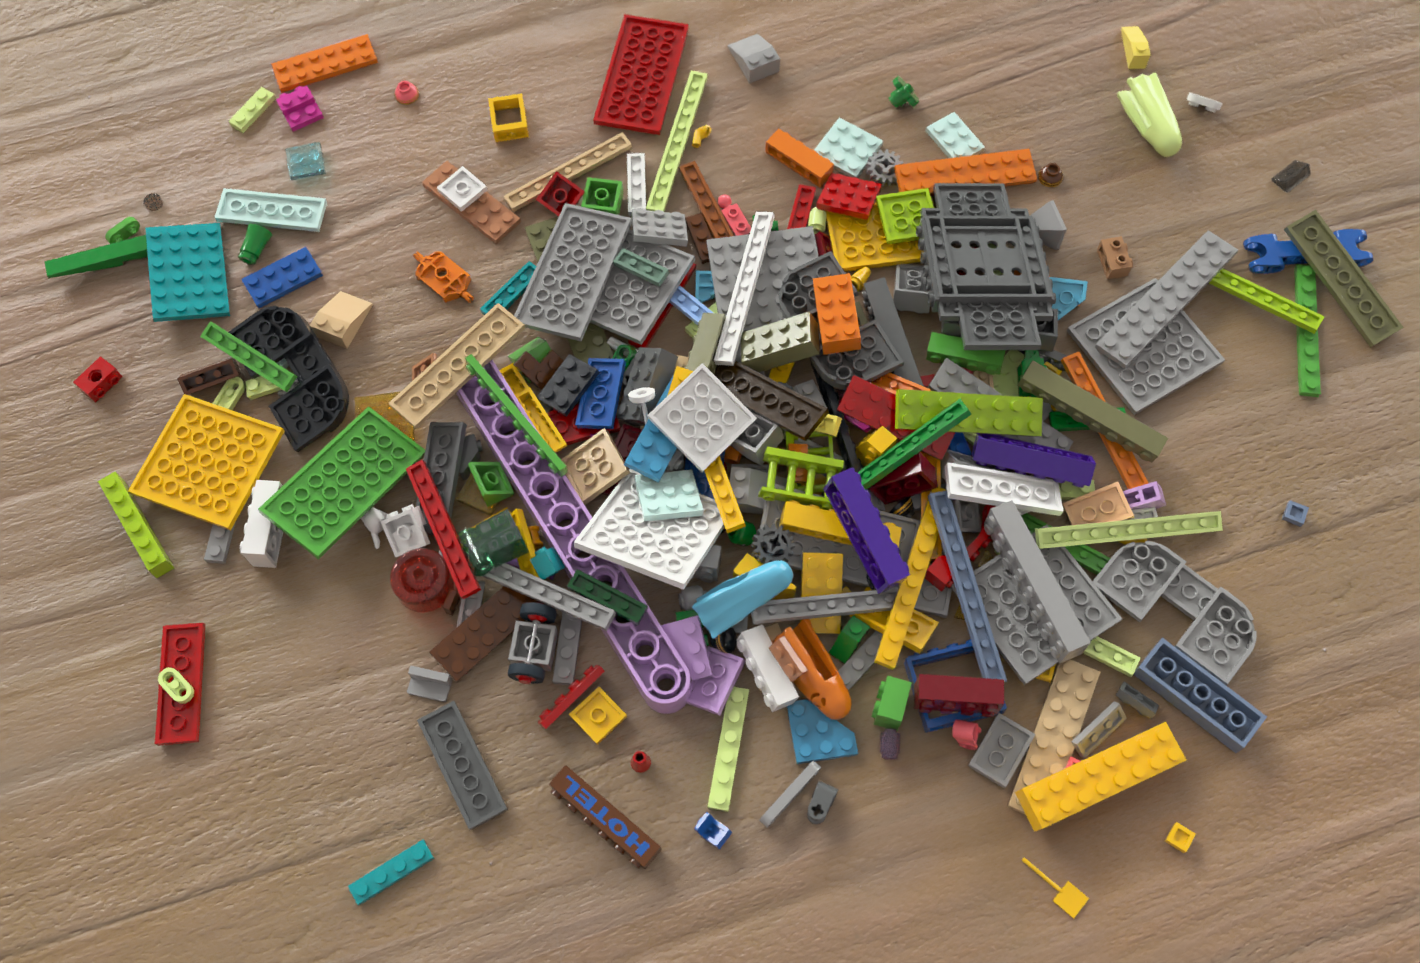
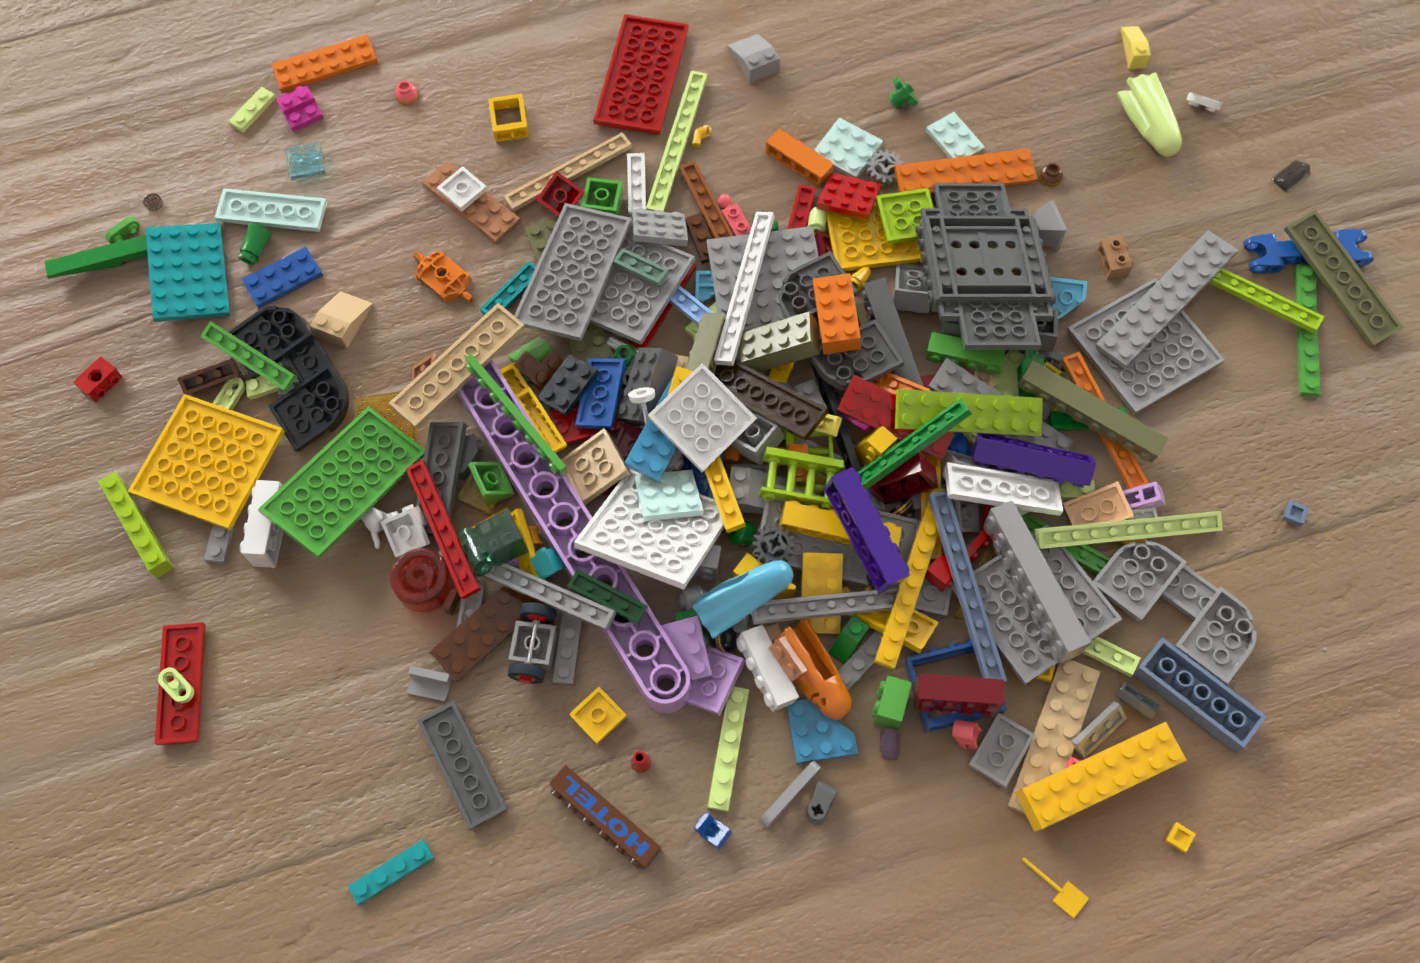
red plate [537,665,605,729] -> none

